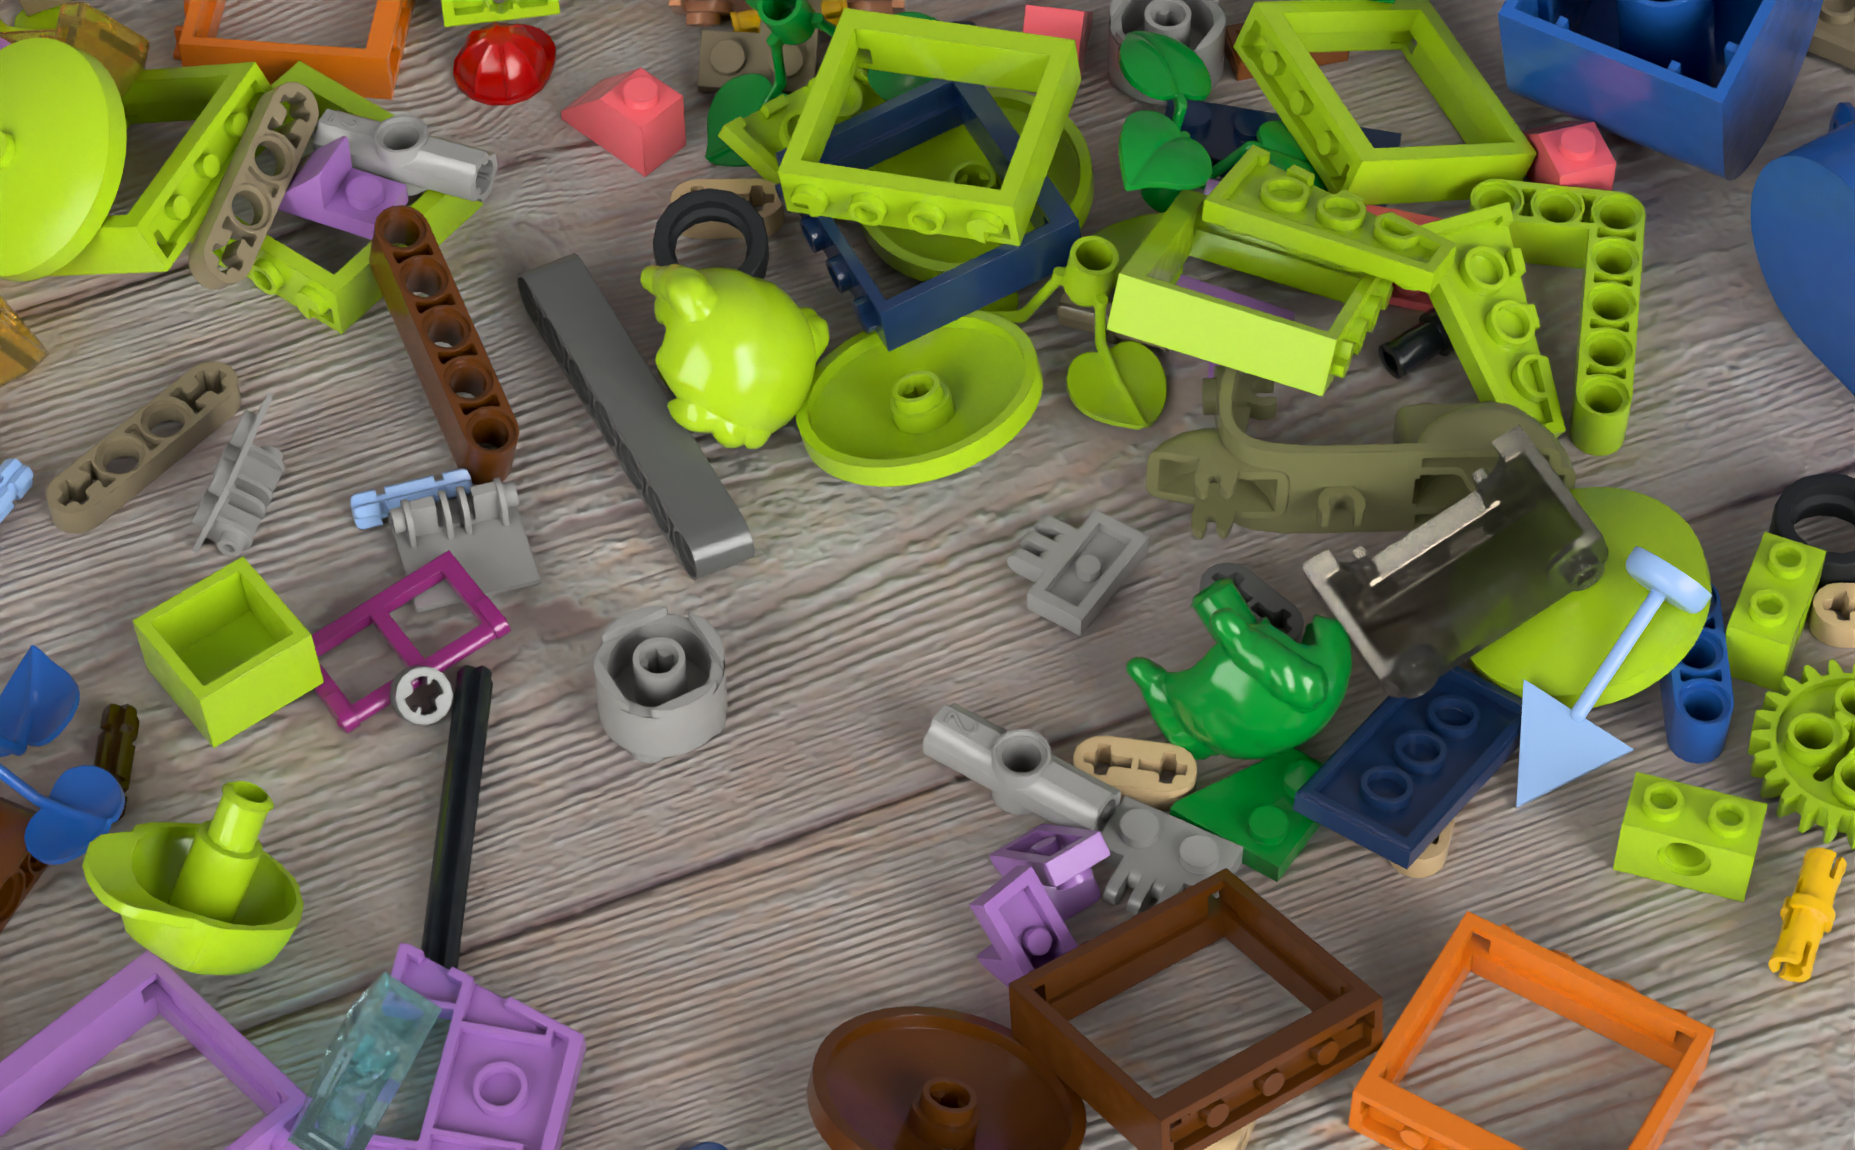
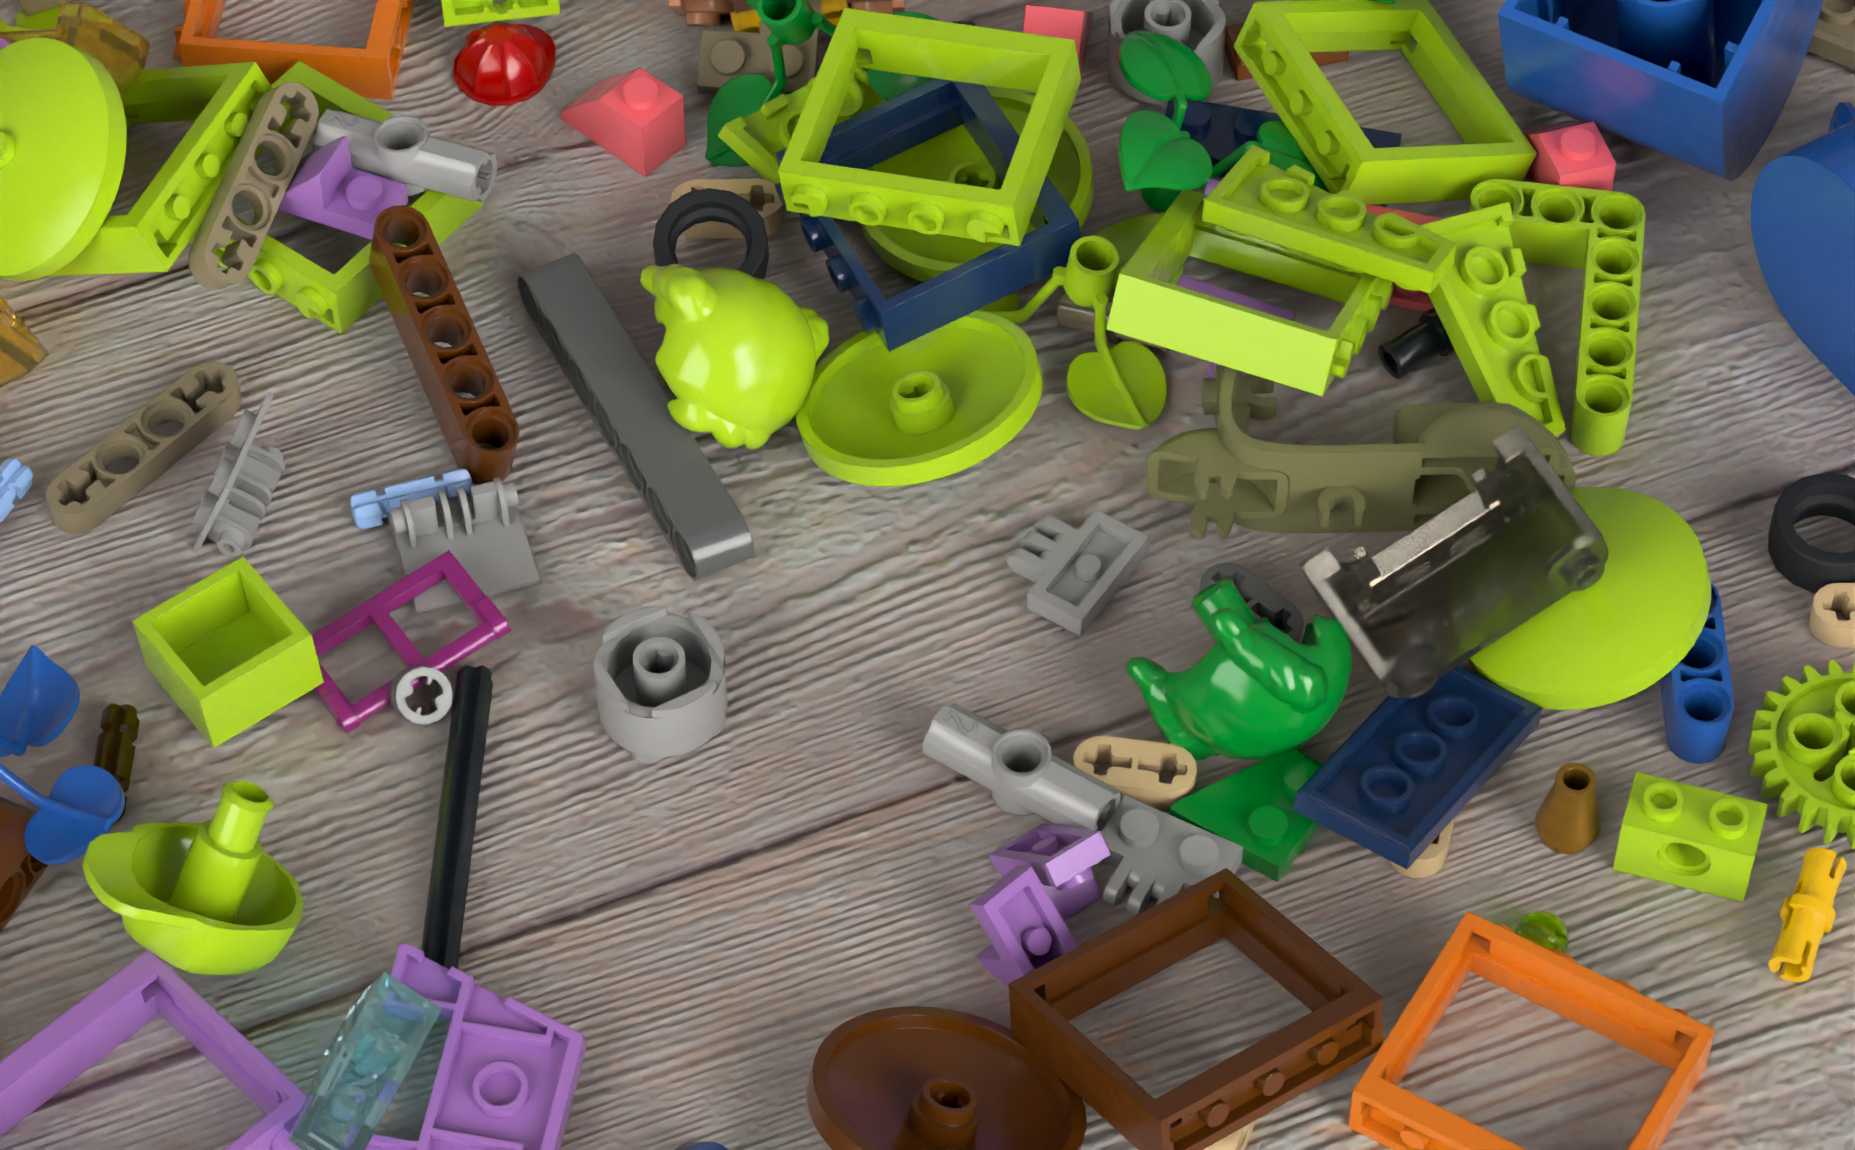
light blue piece [1516,546,1712,808] -> none
lime brick [1725,532,1827,692] -> none
none -> clear neon green hinge [1515,910,1569,953]
none -> pearl gold cone [1535,763,1601,855]

